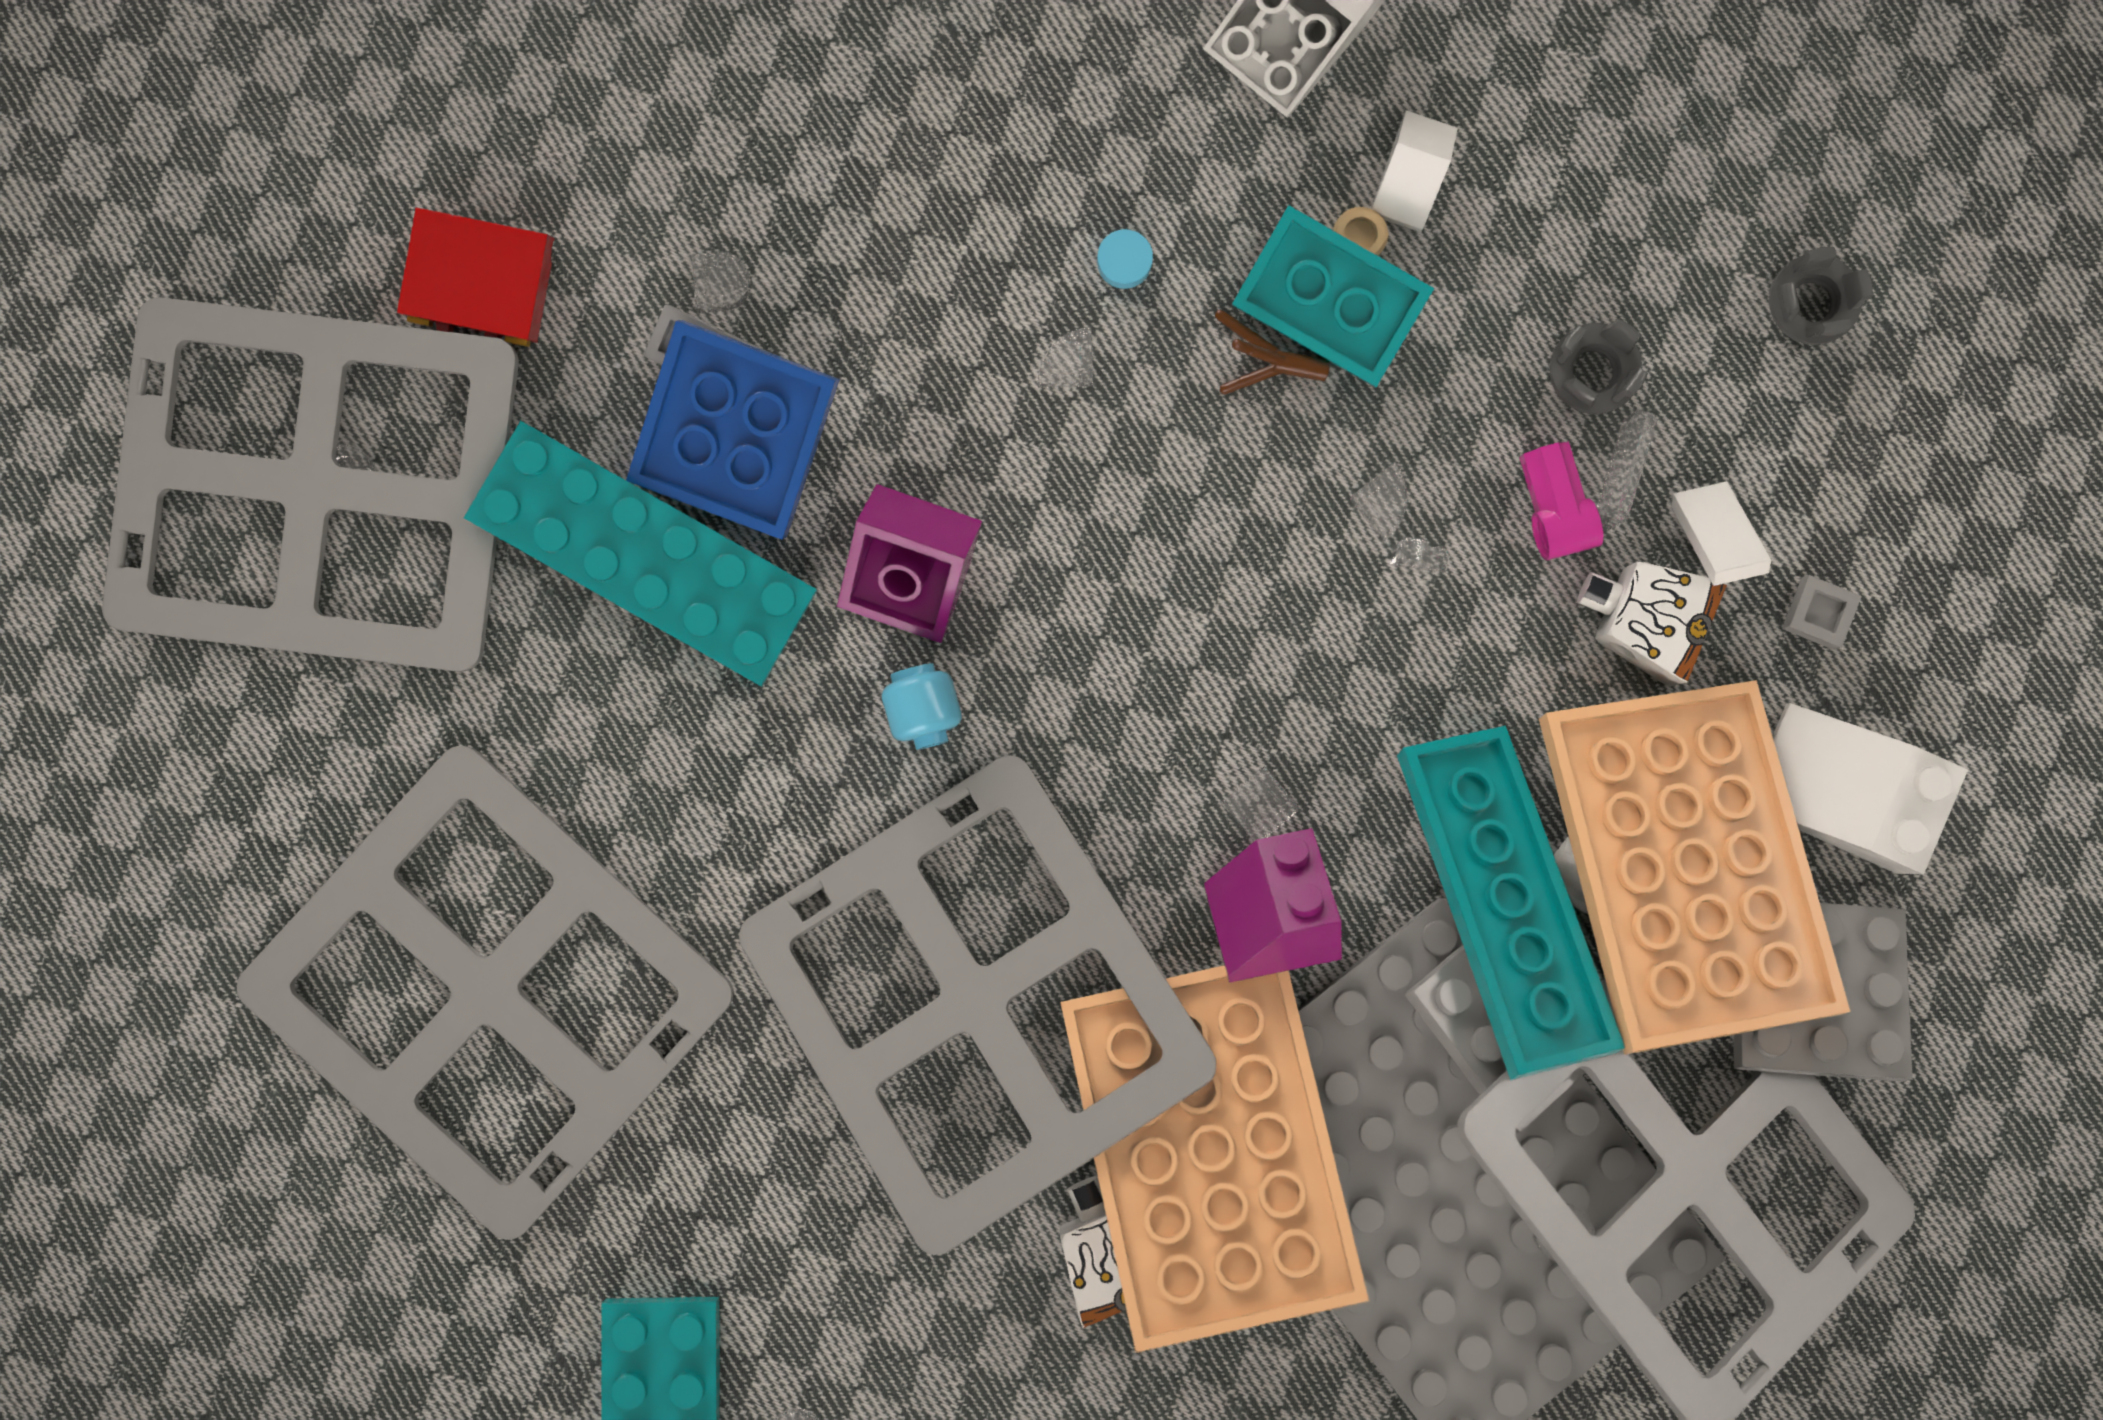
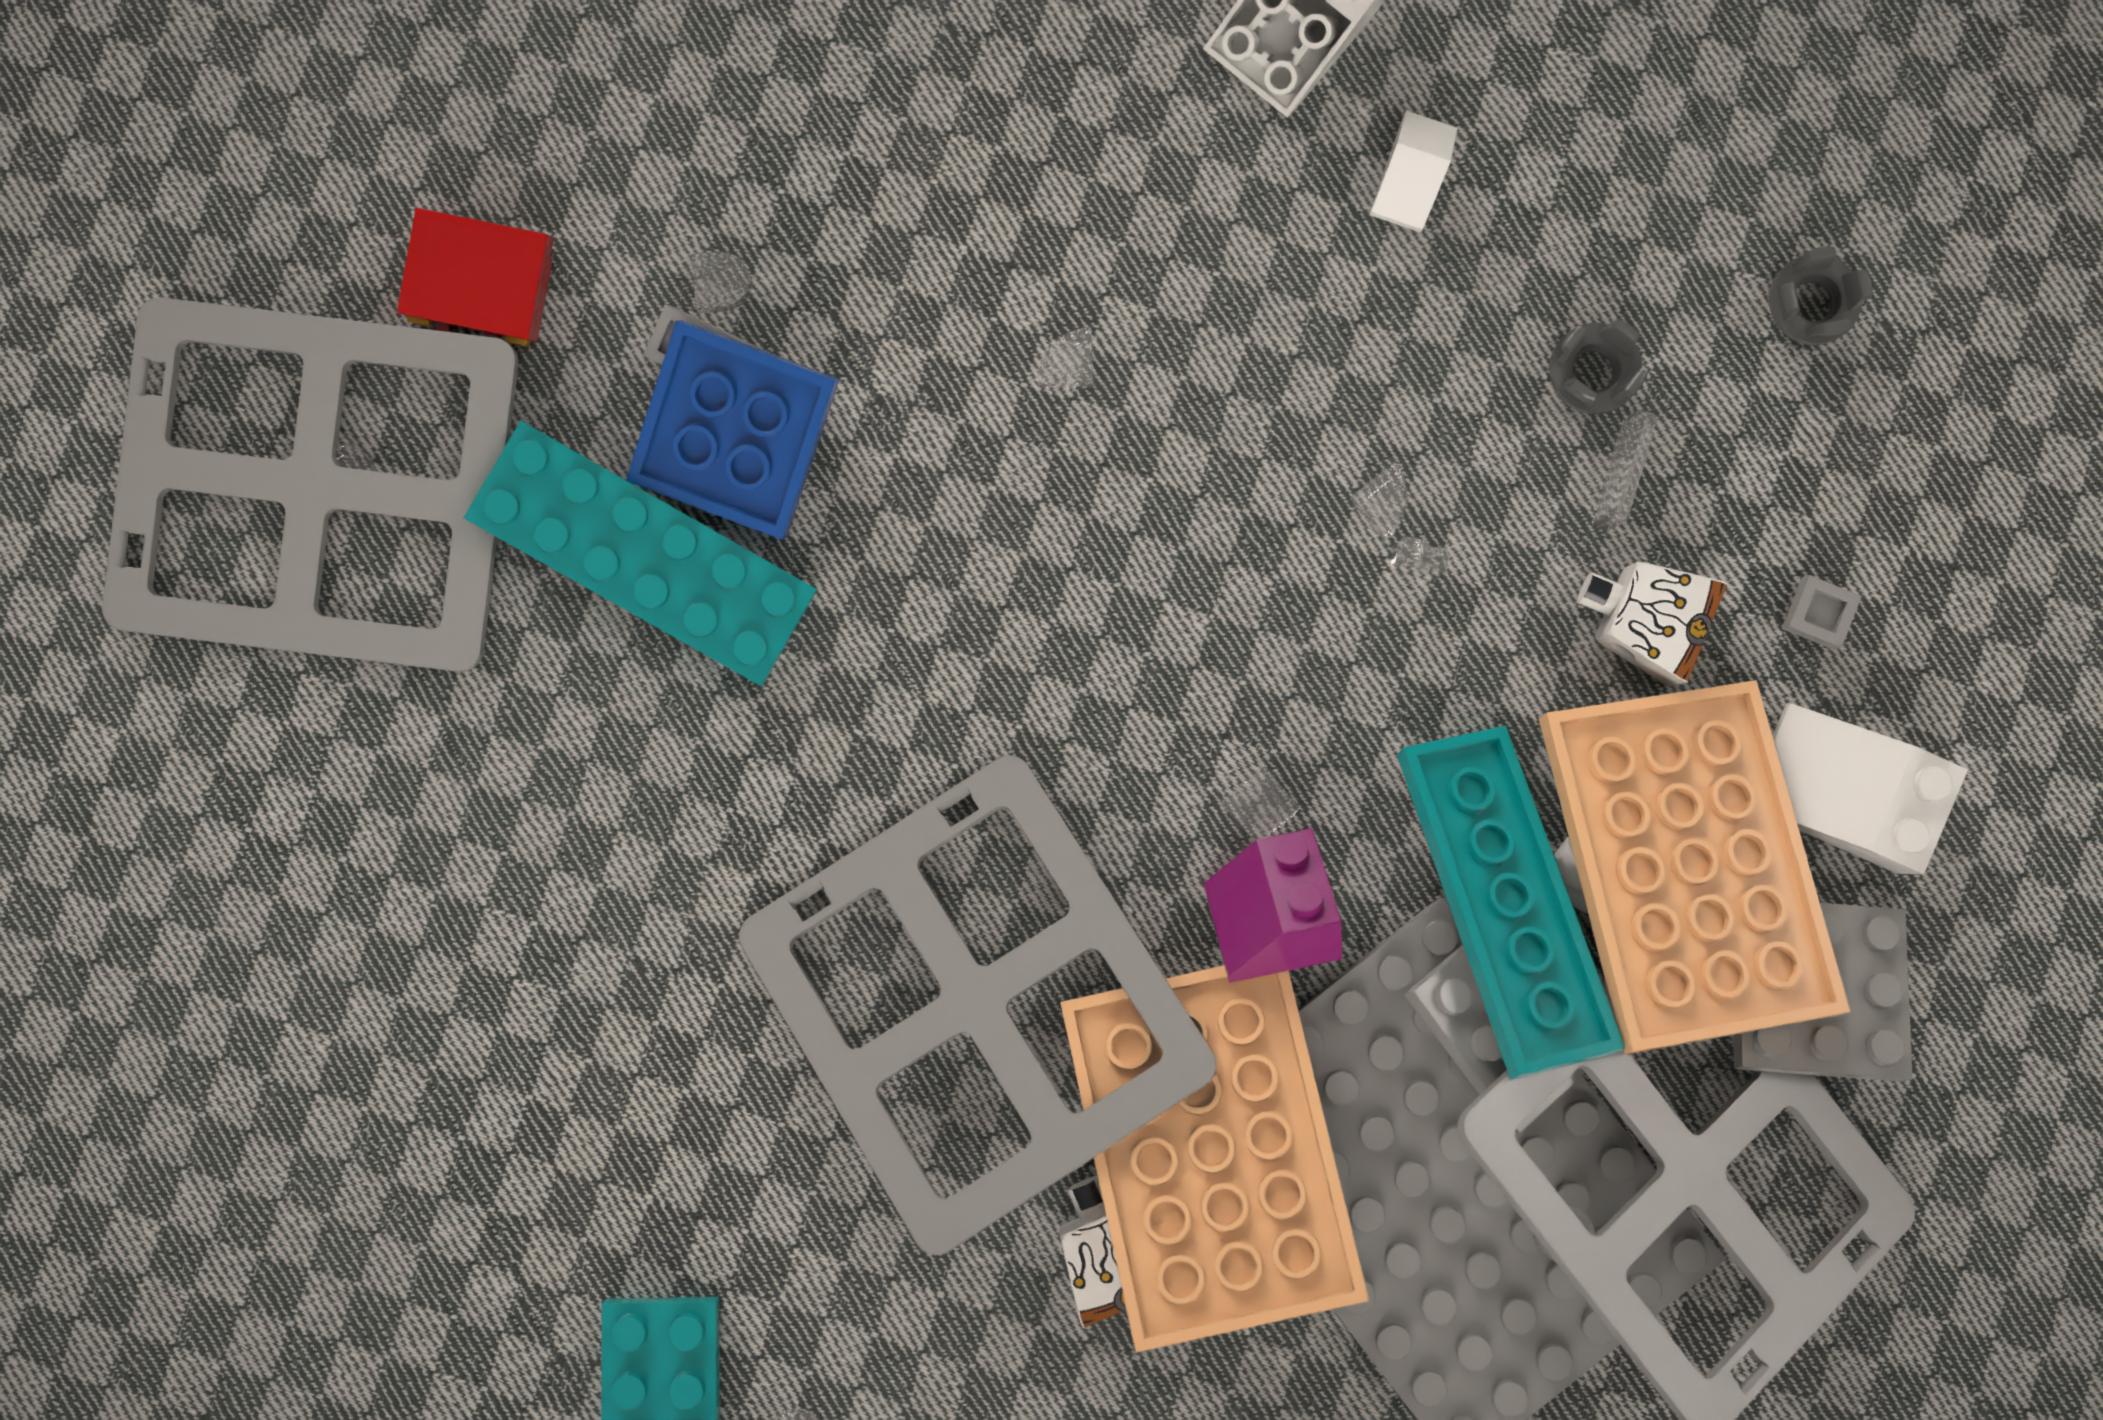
light grey window [237,746,733,1240] -> none
magenta slope [837,484,982,643] -> none
medium azure head [882,663,962,750] -> none
medium azure tile [1097,229,1153,289] -> none
reddish brown plant [1215,309,1330,395] -> none
teal plate [1232,205,1435,388] -> none
tan tile [1333,207,1388,256] -> none
dark pink piece [1519,442,1604,561] -> none
white tile [1671,481,1771,586] -> none

